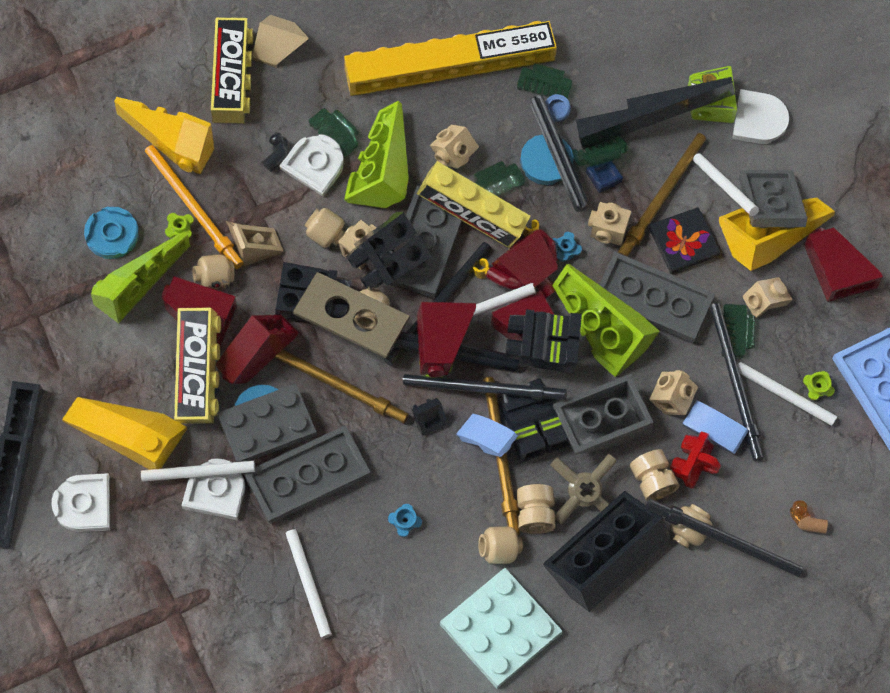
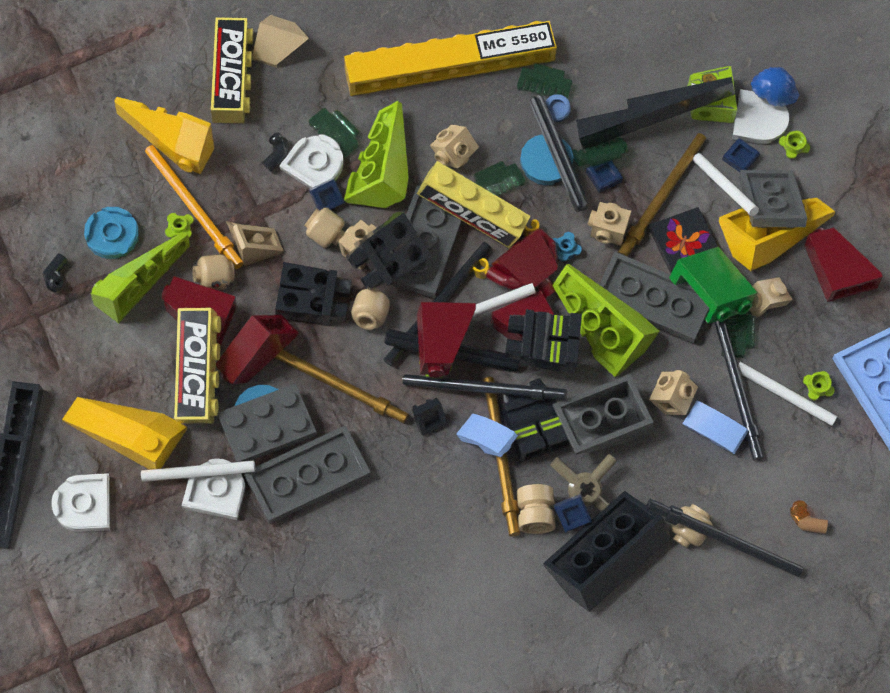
white bar [286,529,332,639] -> none
dark tan piece [293,272,410,358] -> none
dark azure plate [388,504,422,537] -> none
light aqua plate [440,568,562,689] -> none
tan head [478,527,523,564] -> none
tan wheel [630,449,679,501] -> none
red hips [670,431,721,489] -> none
none -> black arm [43,253,68,292]
none -> dark blue tile [309,178,345,210]
none -> dark blue tile [554,494,592,532]
none -> green panel [669,247,757,324]
none -> dark blue tile [722,138,760,172]
none -> blue hair [751,67,799,107]
none -> lime plate [779,131,810,159]

